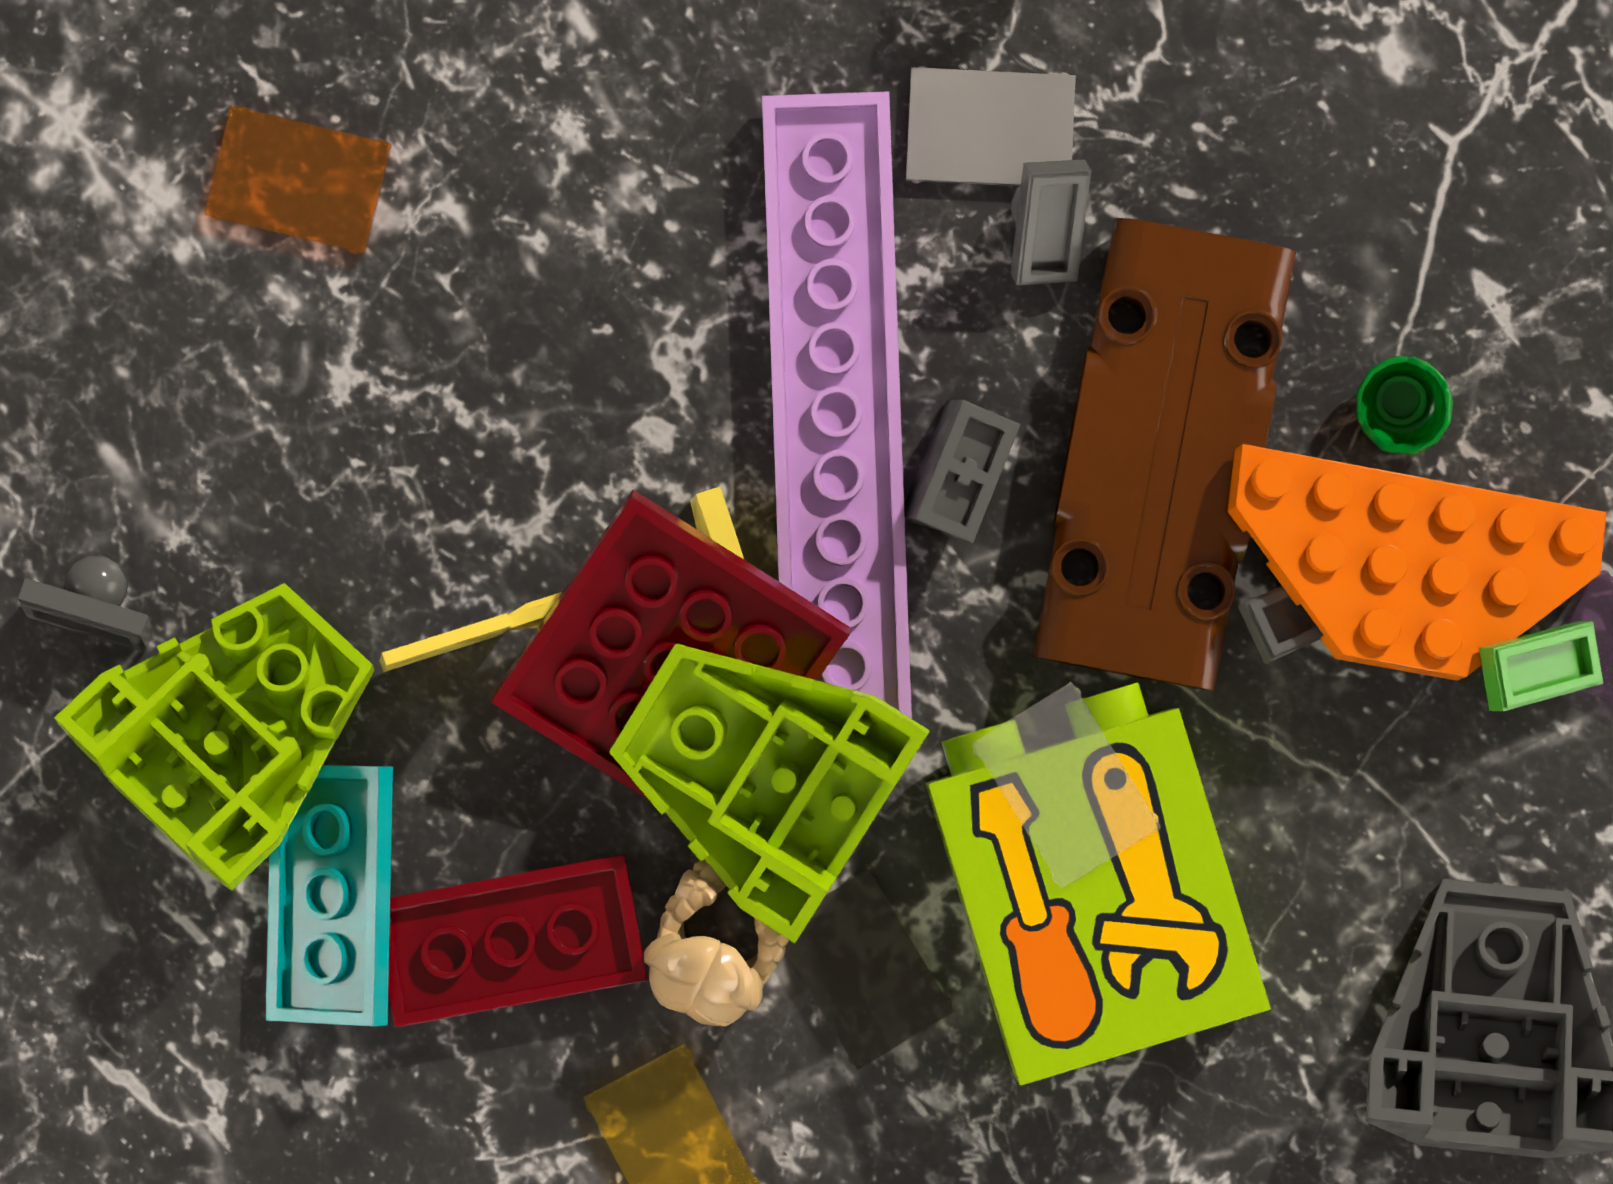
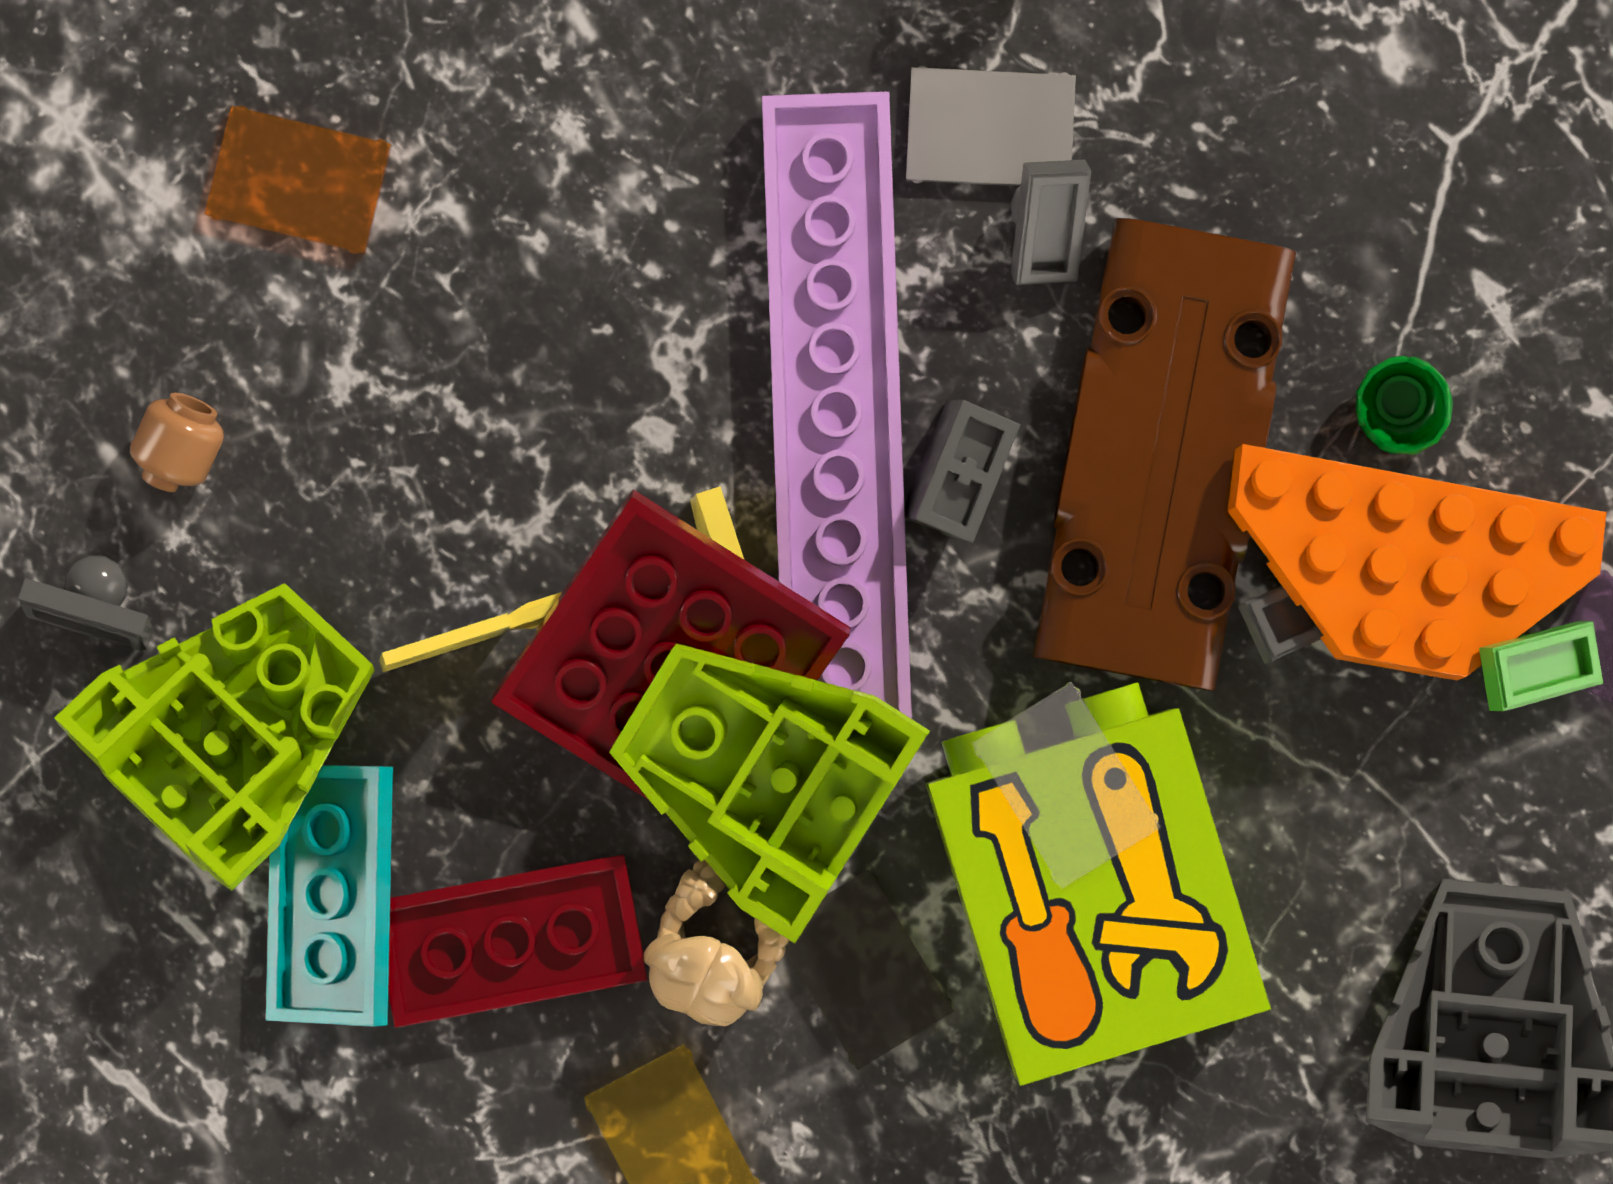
none -> medium nougat head [130,392,224,492]

